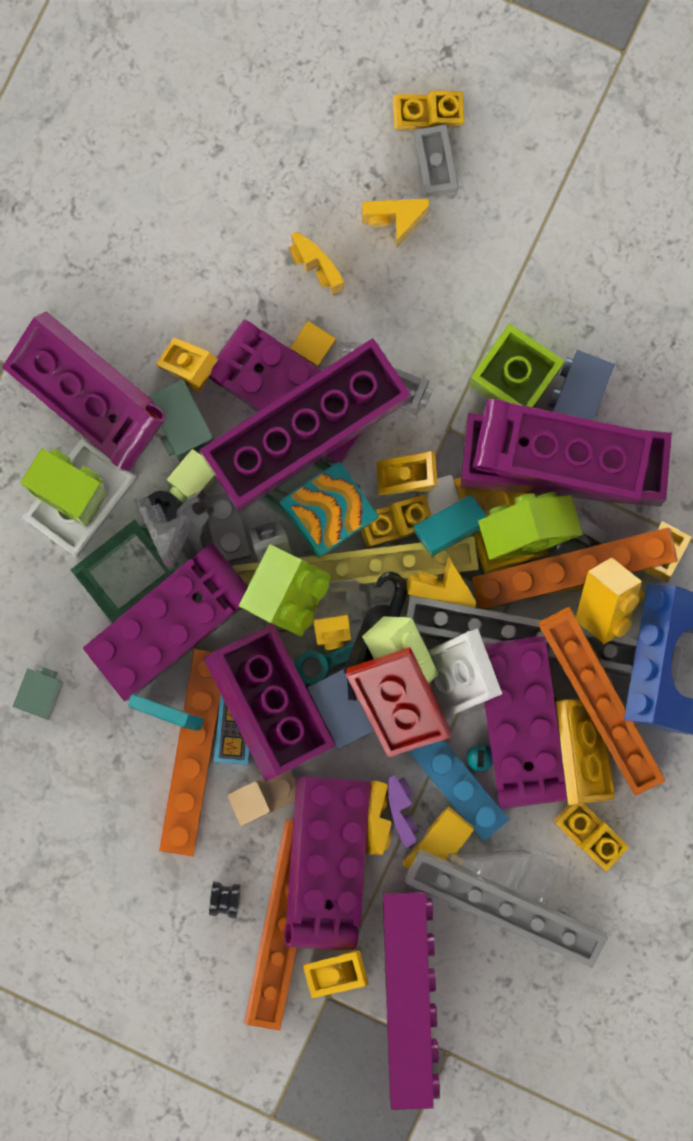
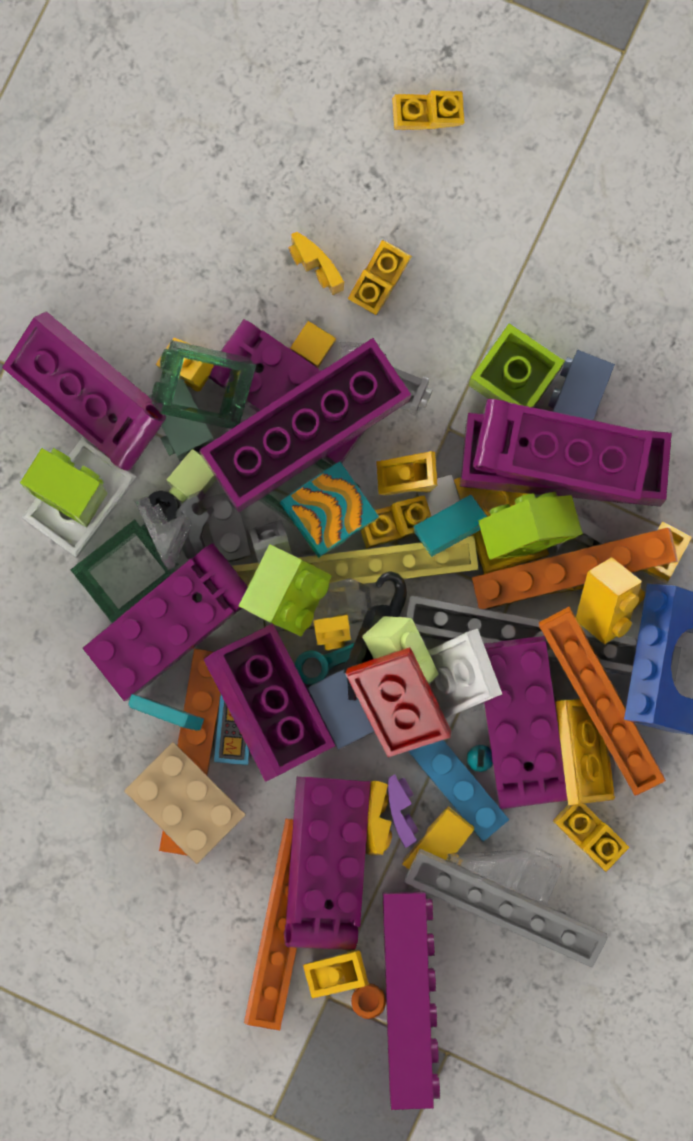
sand green brick [12,665,64,720] -> none
black wheel [209,881,241,919] -> none
tan slope [227,770,296,826] -> none
yellow slope [362,199,429,247] -> none
yellow slope [406,556,477,608] -> none
light grey plate [413,124,459,197] -> none
none -> tan plate [124,742,246,864]
none -> clear green window [151,340,256,429]
none -> yellow slope [348,240,412,315]
none -> orange tile [351,983,386,1019]

